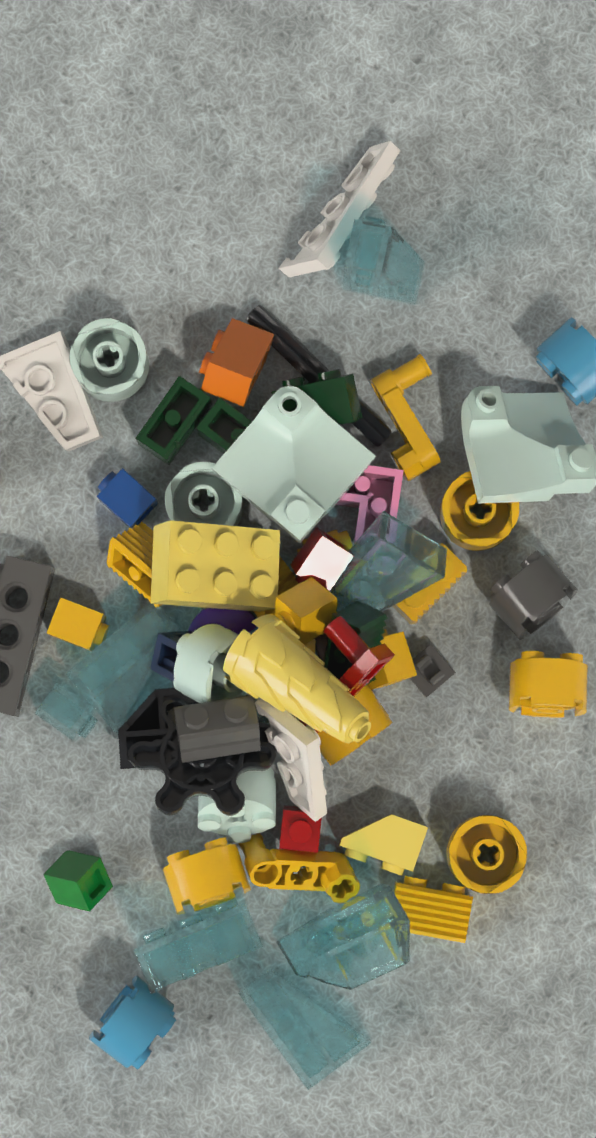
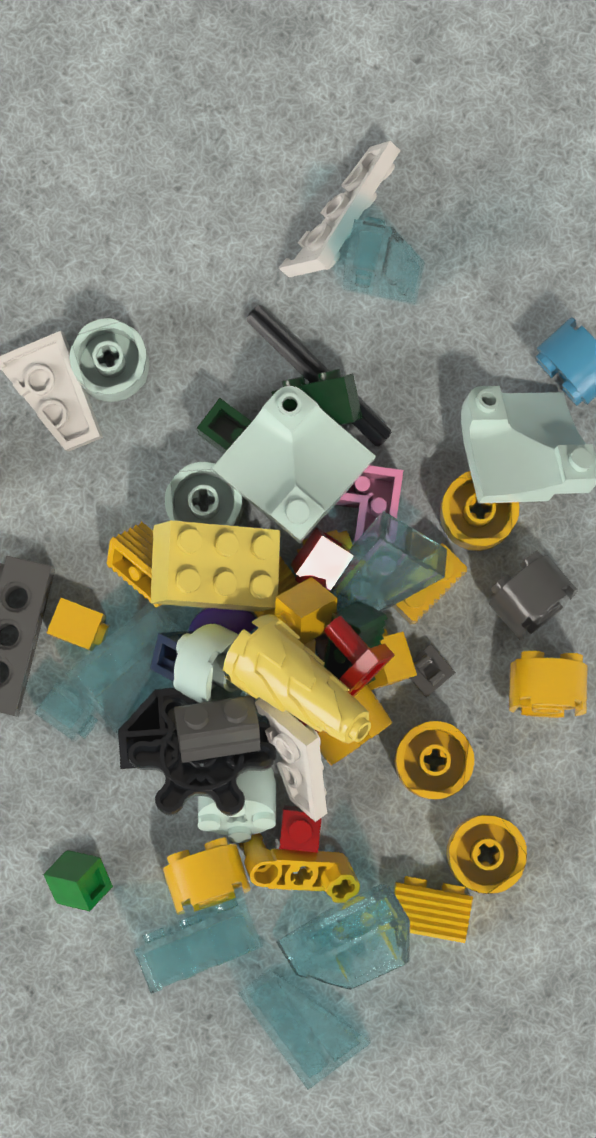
dark azure brick [89,976,176,1070] -> none
blue brick [97,468,159,529] -> none
dark green brick [135,376,212,465] -> none
orange brick [199,318,274,407] -> none
light yellow slope [339,814,428,876] -> none
yellow beam [369,354,441,481] -> none
none -> yellow brick [394,721,474,799]

